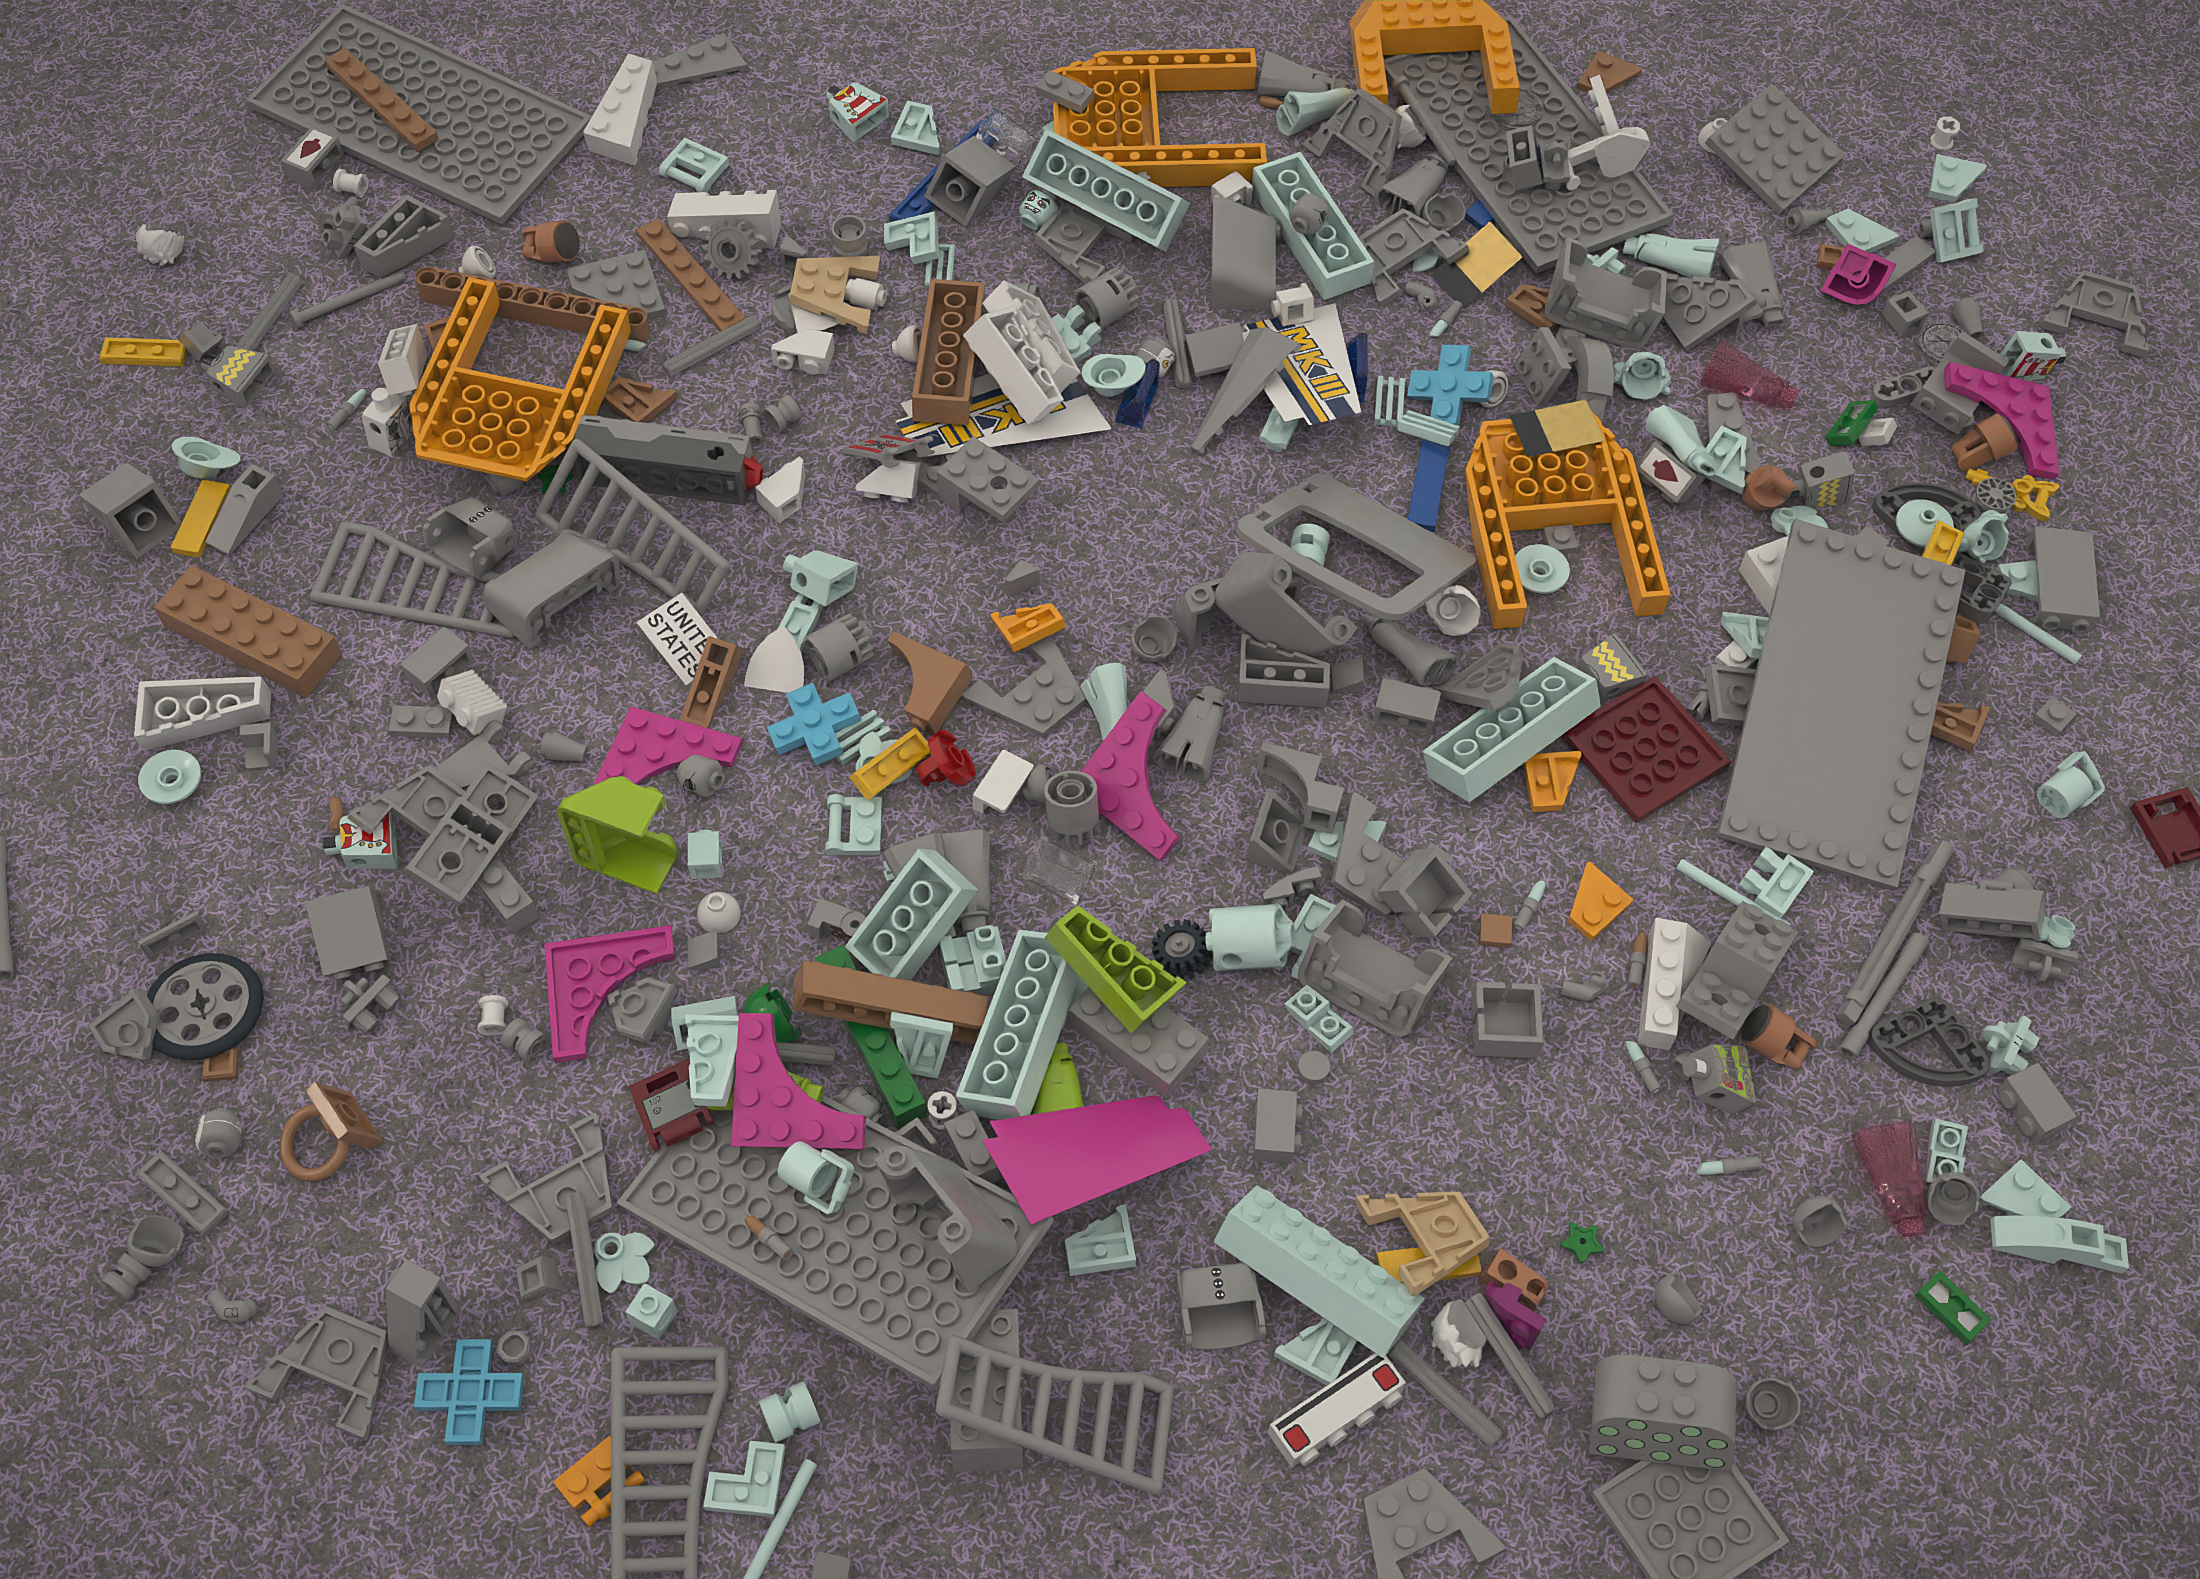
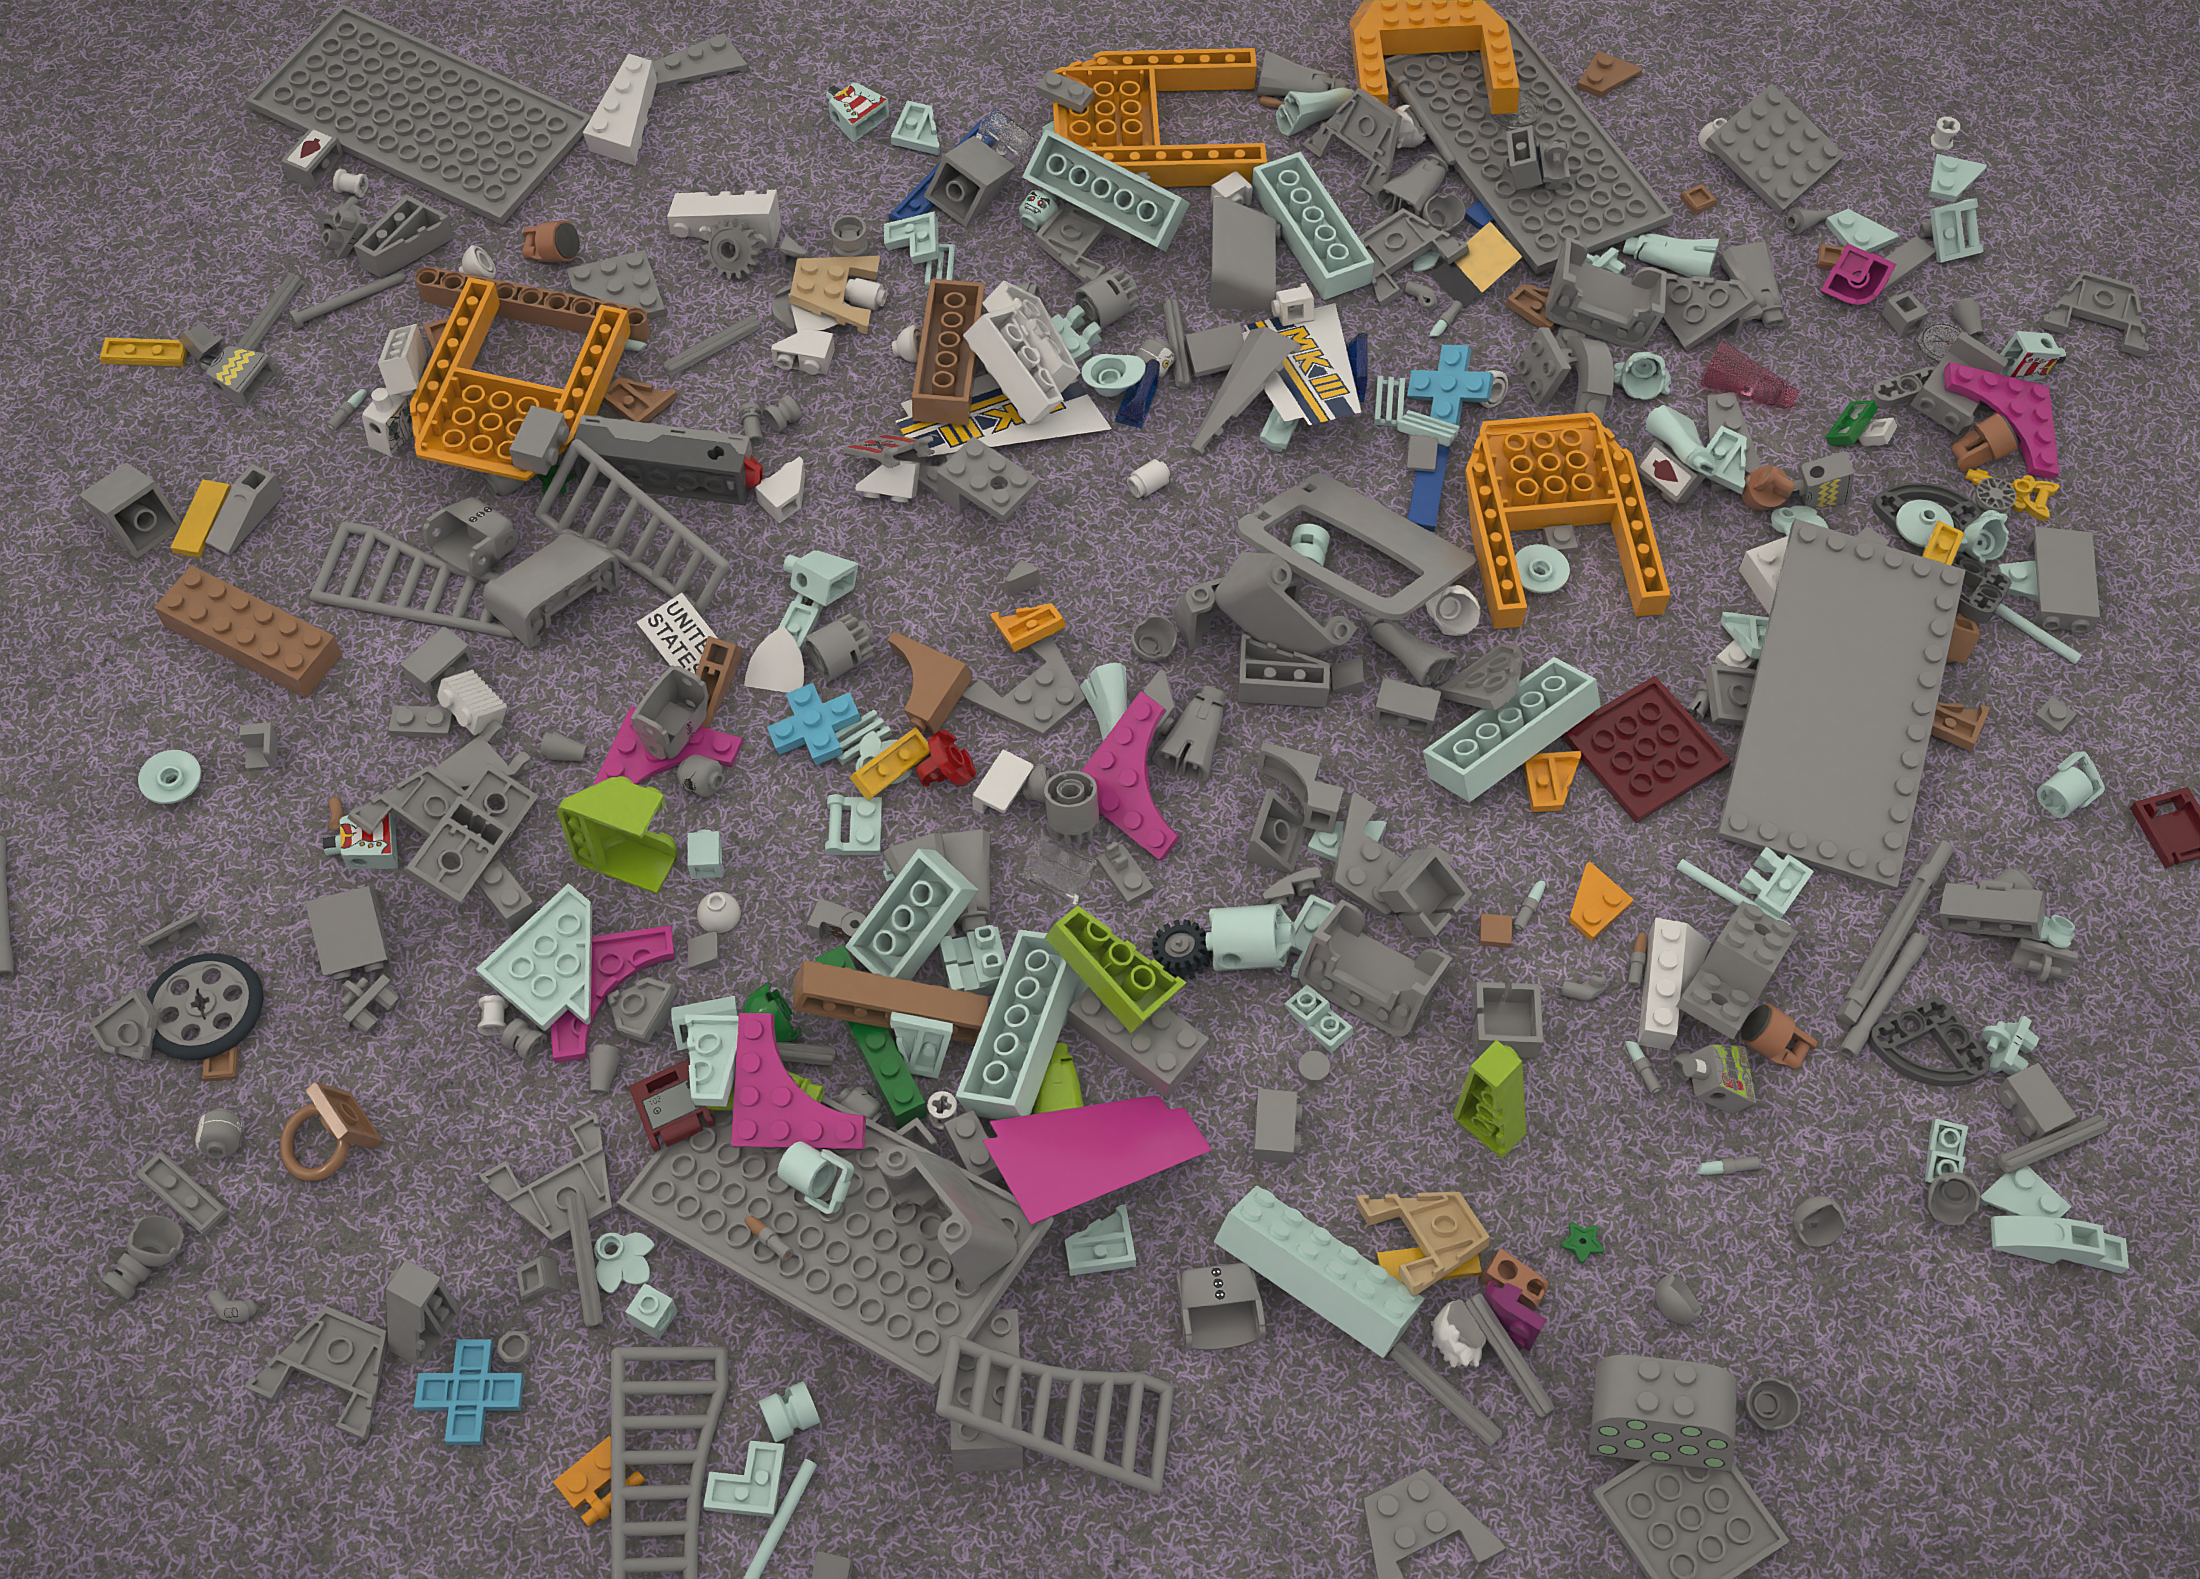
white wedge [134,676,271,751] -> none
white hair [136,224,184,266] -> none
light aqua piece [172,437,241,480] -> none
medium nougat plate [324,47,439,152] -> none
medium nougat plate [636,218,745,331] -> none
light aqua plate [659,138,729,192] -> none
white brick [1268,1353,1406,1467] -> none
light aqua wing [1274,1318,1358,1386] -> none
light grey head [1289,194,1329,235] -> none
pearl gold sticker [1510,400,1605,457] -> none
white plate [1566,75,1651,190] -> none
light grey torso [1577,633,1648,702] -> none
clear pink piece [1851,1121,1927,1237] -> none
green piece [1914,1271,1992,1345] -> none
none -> light aqua wing [476,883,592,1032]
none -> light grey brick [509,405,569,475]
none -> light grey cone [589,1045,621,1094]
none -> light grey piece [631,665,708,759]
none -> light grey plate [1095,842,1154,906]
none -> white brick [1127,459,1170,498]
none -> light grey slope [1407,435,1438,472]
none -> lime wedge [1453,1040,1526,1159]
none -> medium nougat tile [1680,184,1717,215]
none -> light grey axle [1997,1114,2108,1173]

